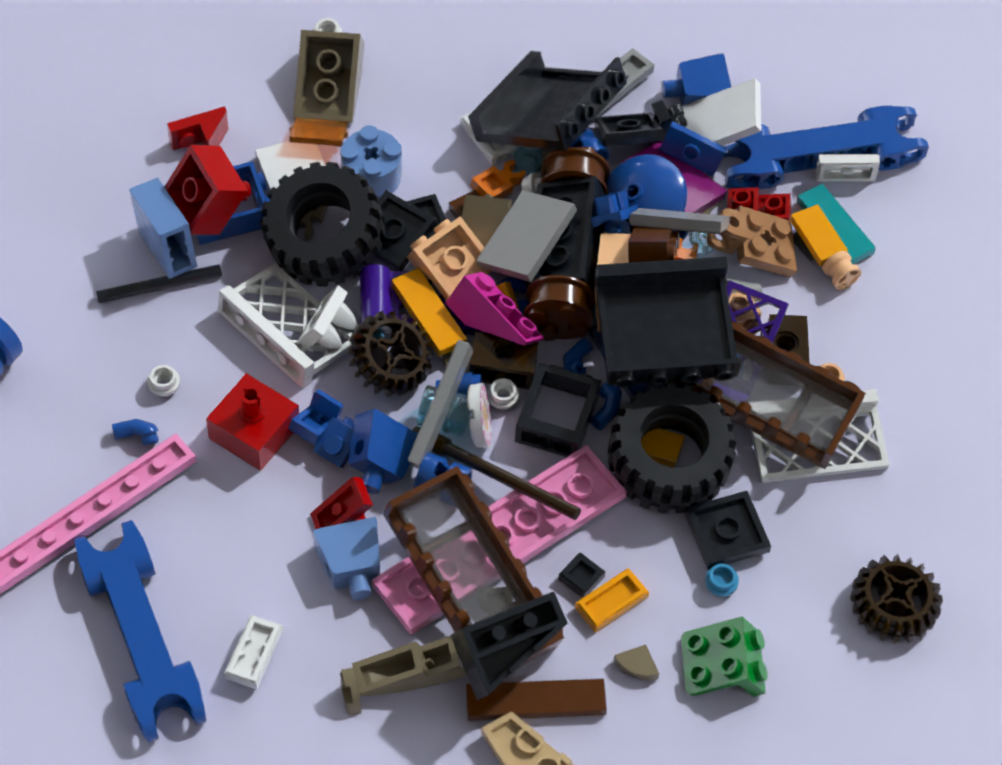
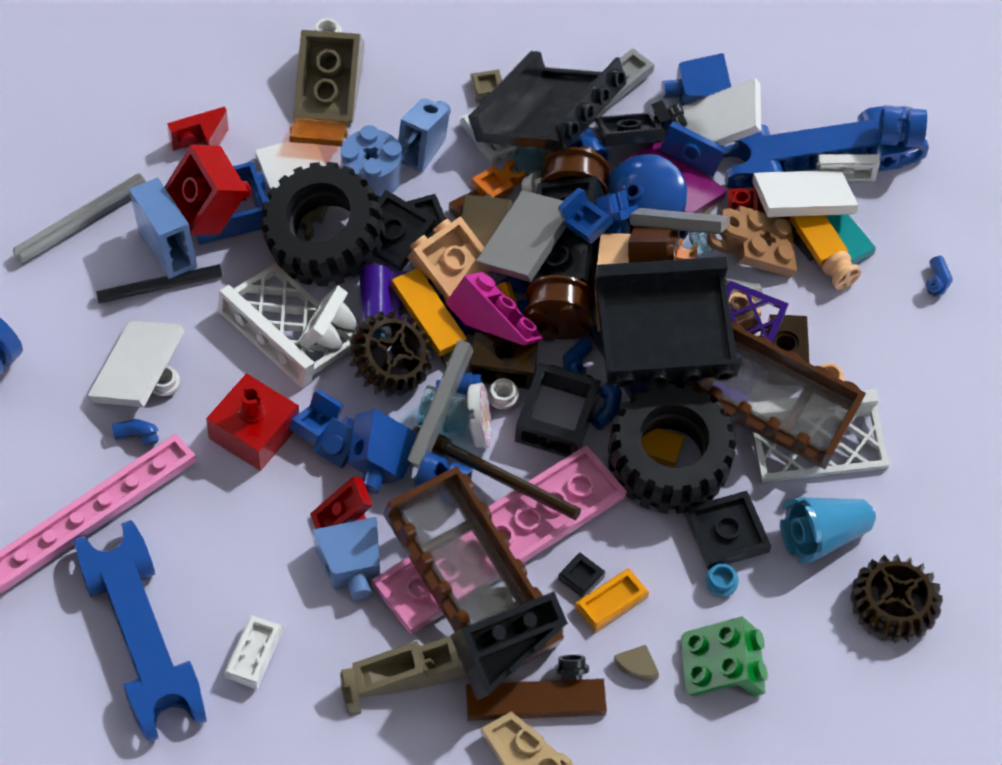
none -> light grey axle [13,173,146,263]
none -> white tile [87,321,185,407]
none -> medium blue torso [398,98,451,173]
none -> dark tan tile [470,69,502,103]
none -> black plate [555,654,589,680]
none -> blue bracket [558,188,613,244]
none -> white tile [752,170,858,217]
none -> dark azure cone [780,497,876,564]
none -> blue wheel [878,105,927,149]
none -> blue arm [925,255,953,296]

